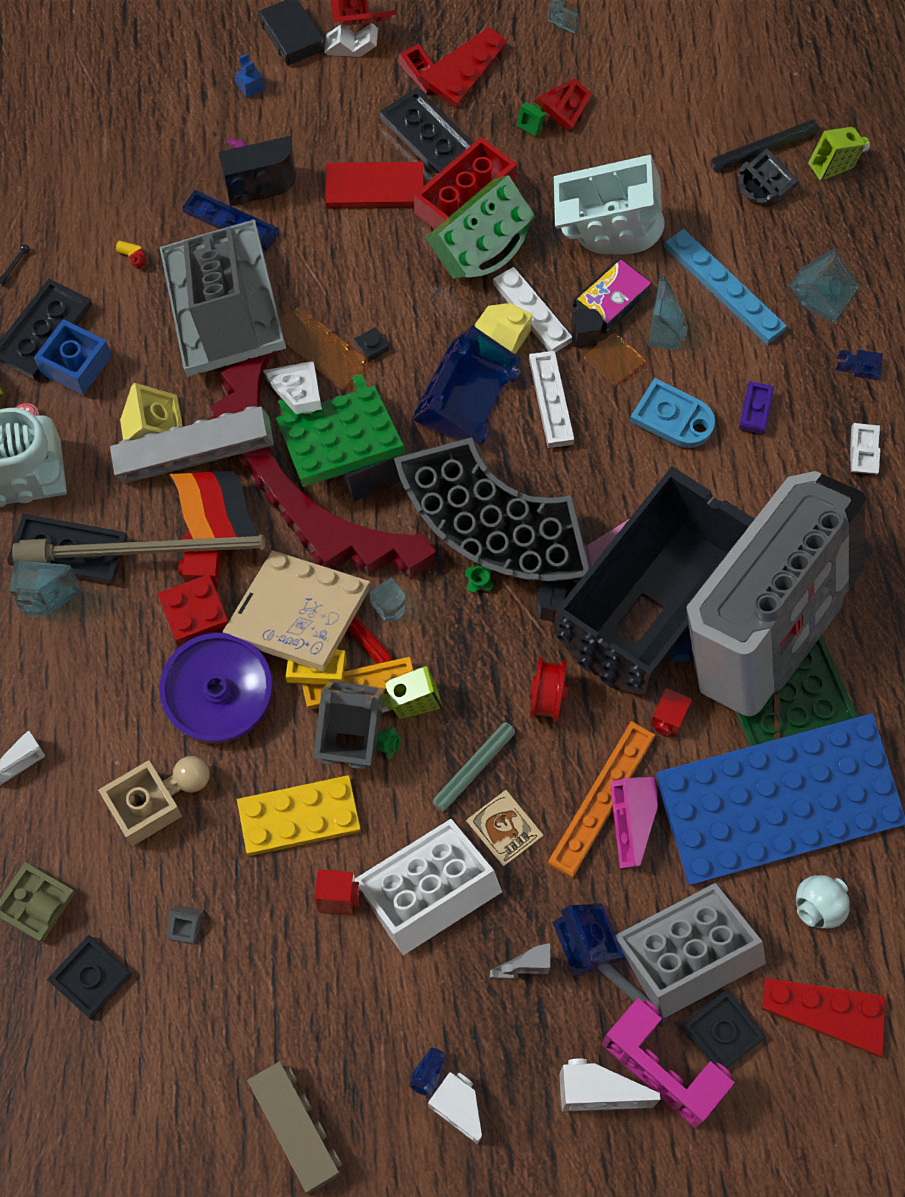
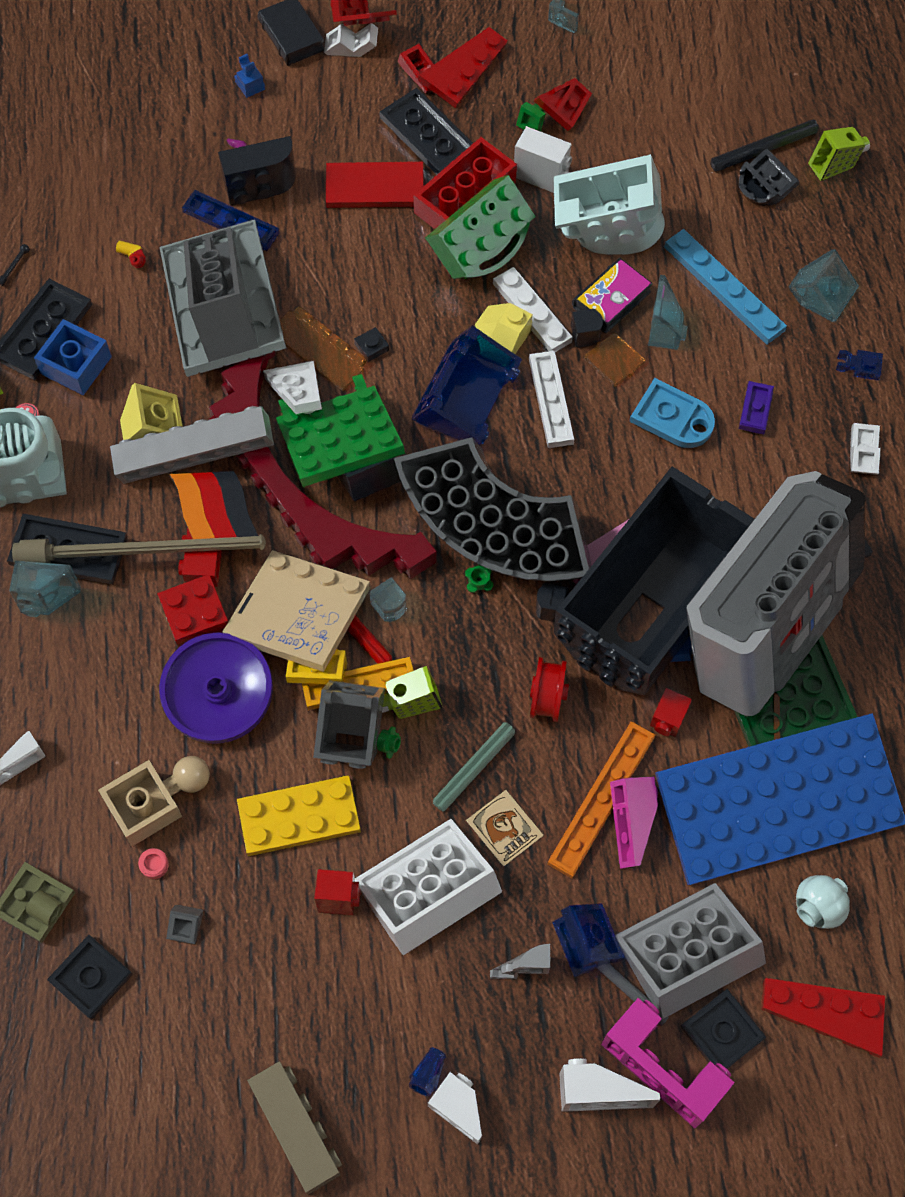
none -> coral tile [138,848,169,879]
none -> white piece [514,126,572,193]

